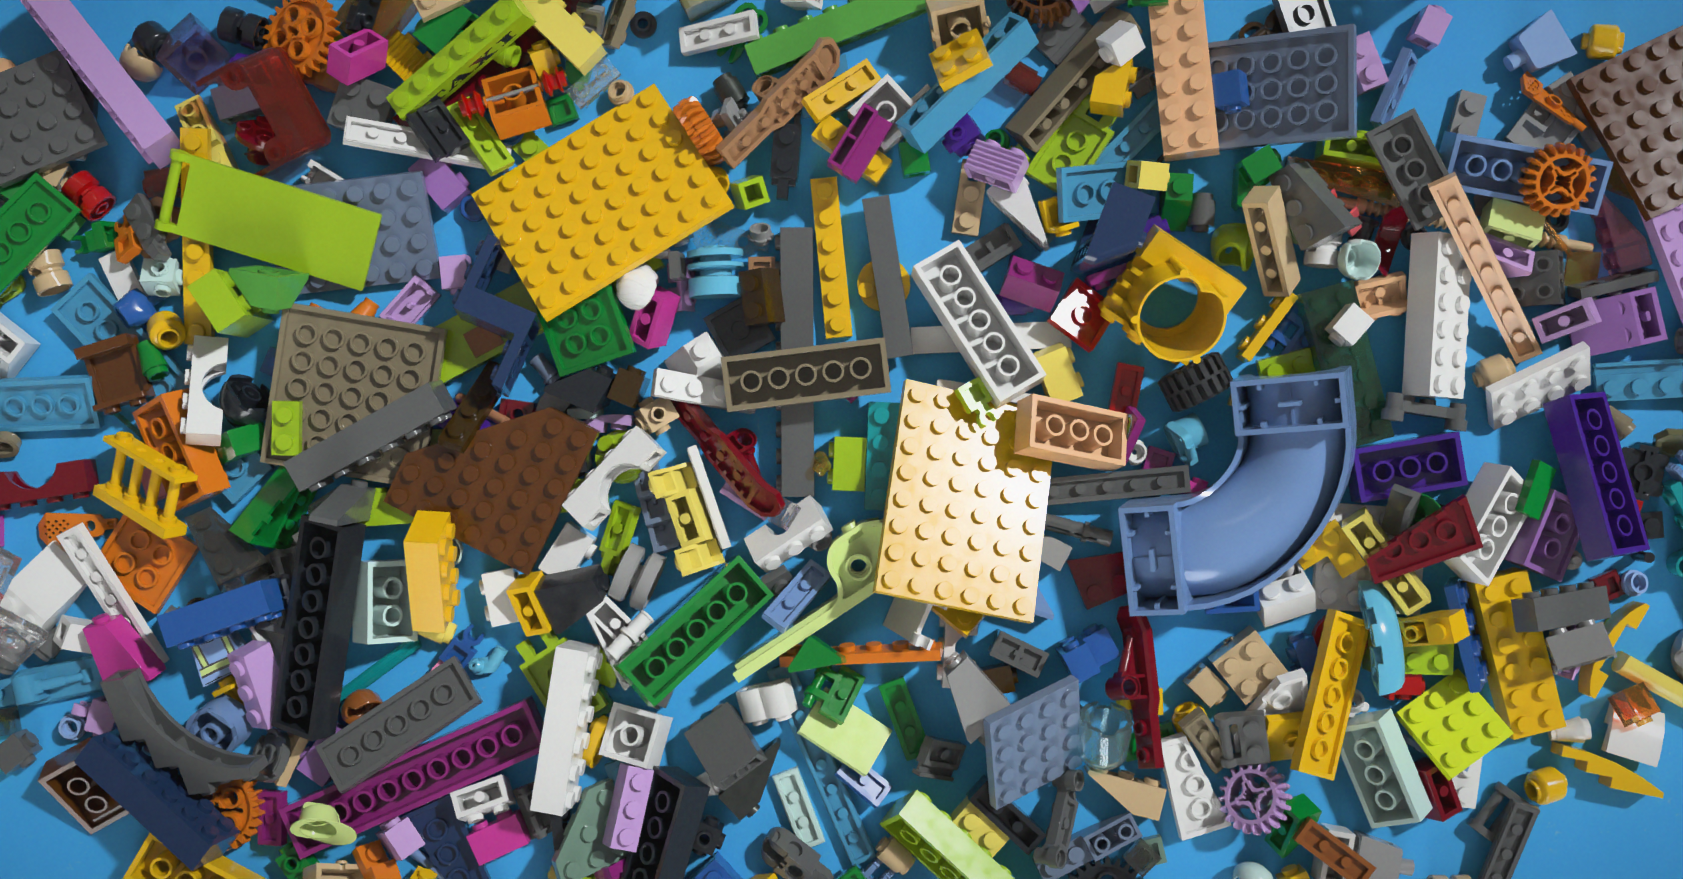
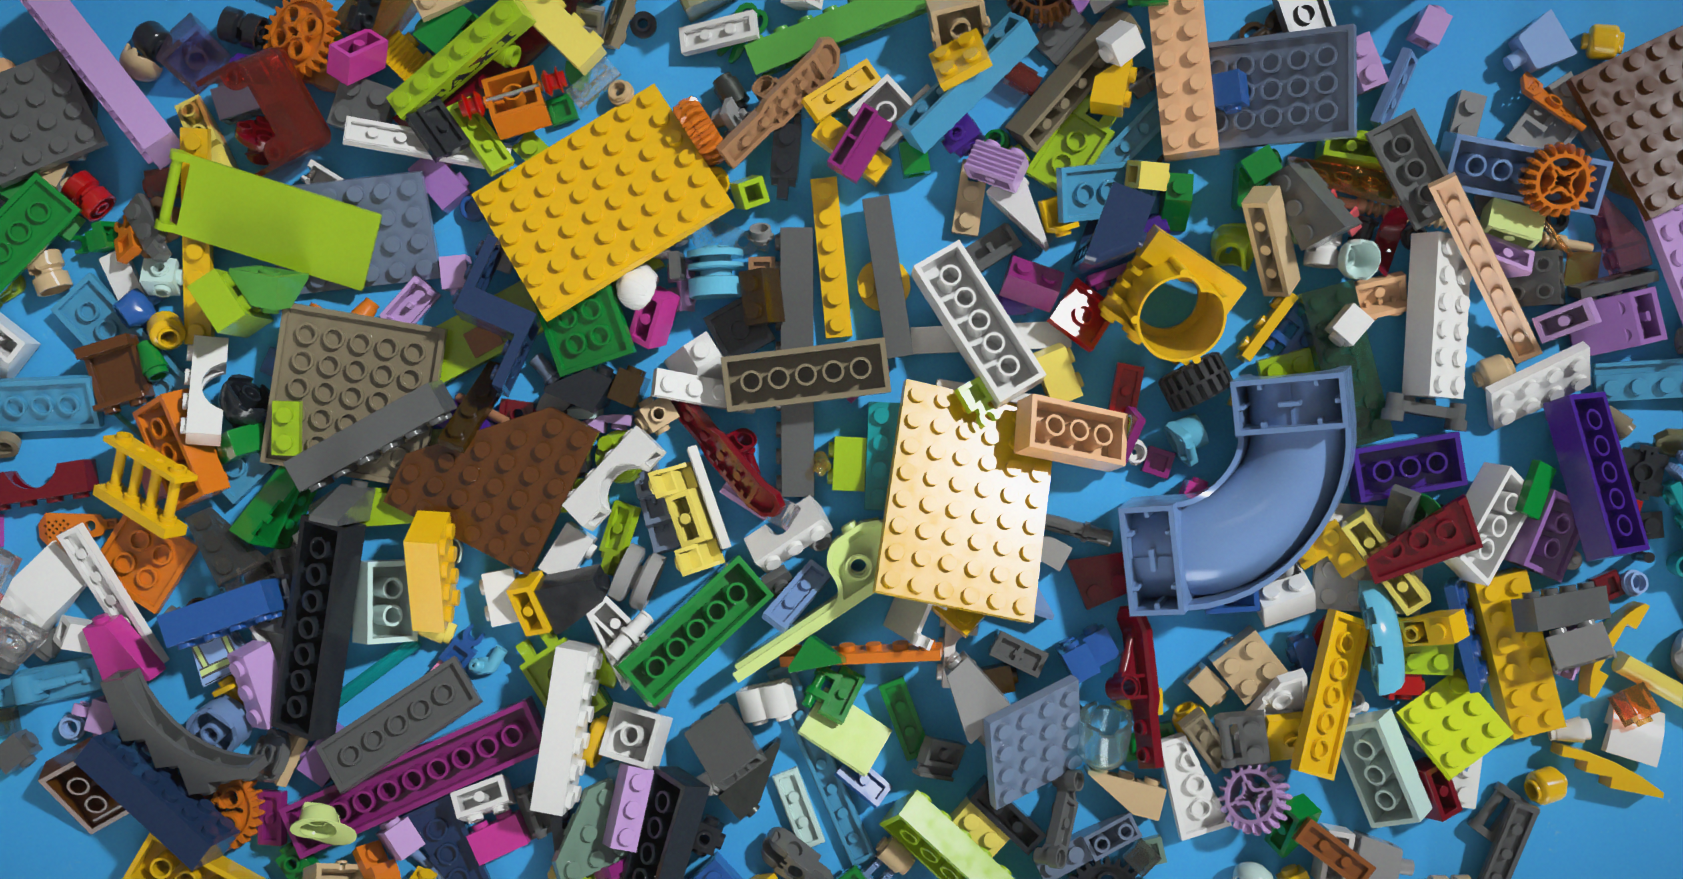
dark orange hair [340,689,383,724] -> none
yellow brick [527,39,567,82] -> none
dark grey plate [1047,465,1191,505] -> none
dark grey brick [1187,193,1216,233] -> none

